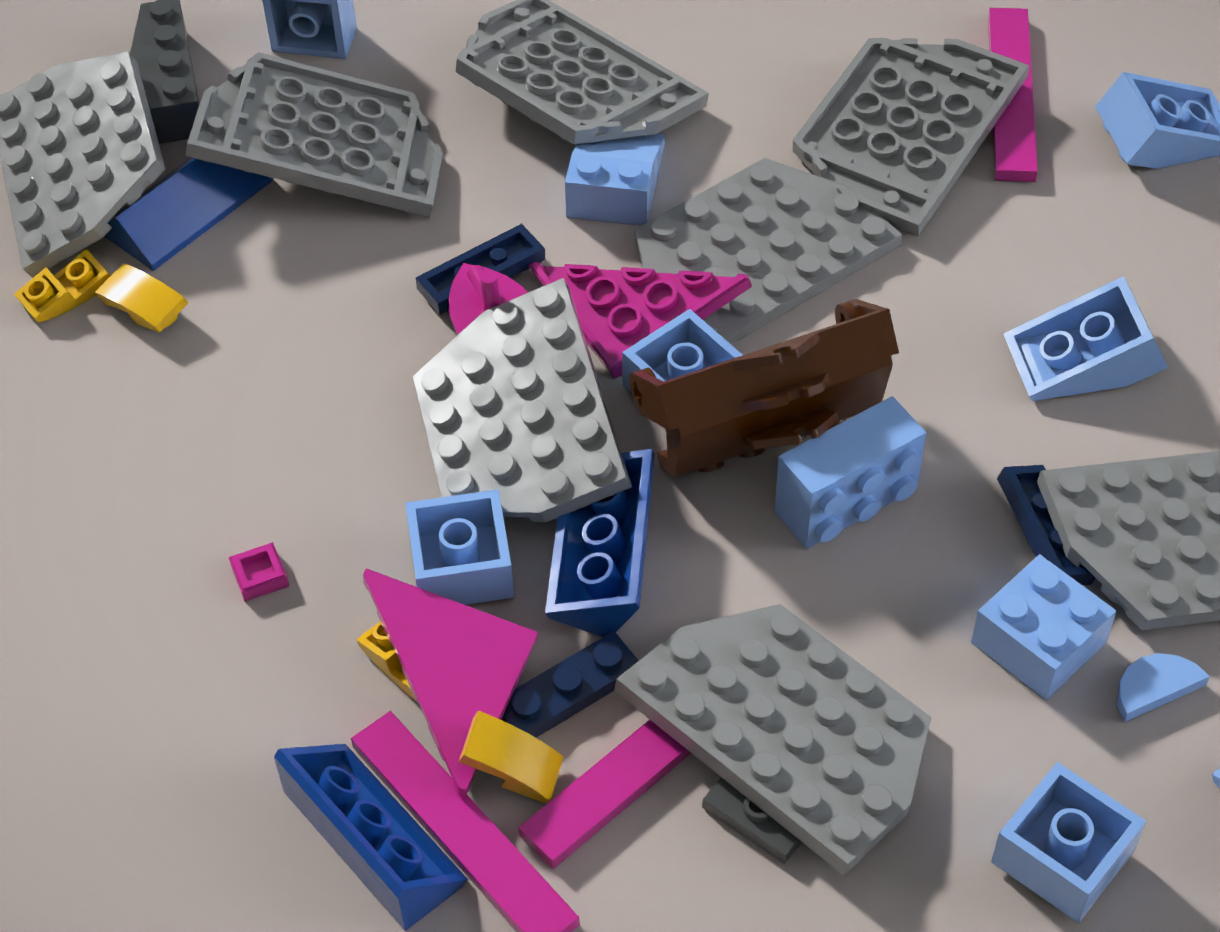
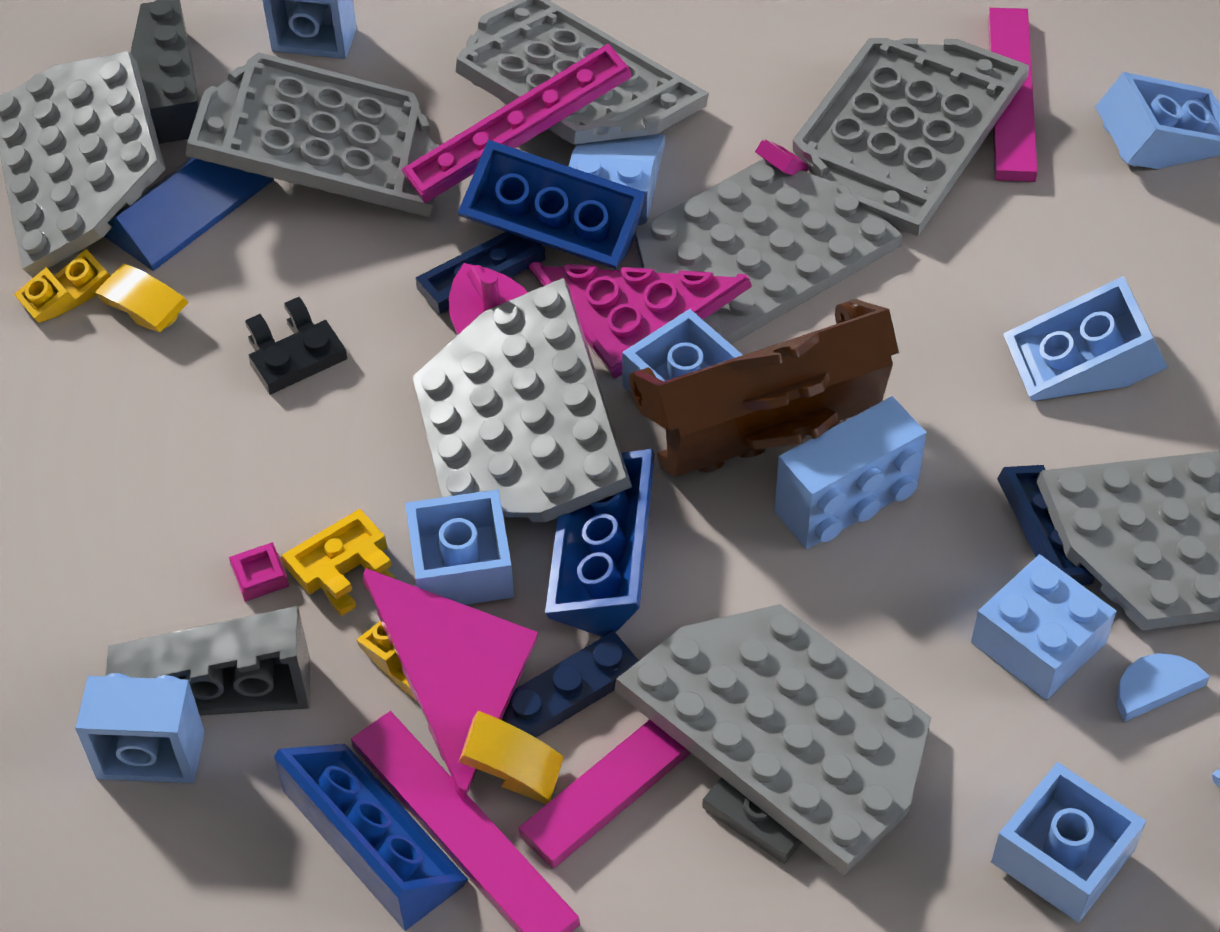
none -> light blue brick [75,673,205,783]
none -> wedge [106,606,310,716]
none -> black plate [245,296,347,395]
none -> yellow plate [282,509,395,616]
none -> dark pink tile [402,43,632,203]
none -> blue slope [458,140,645,269]
none -> dark pink tile [755,139,810,175]

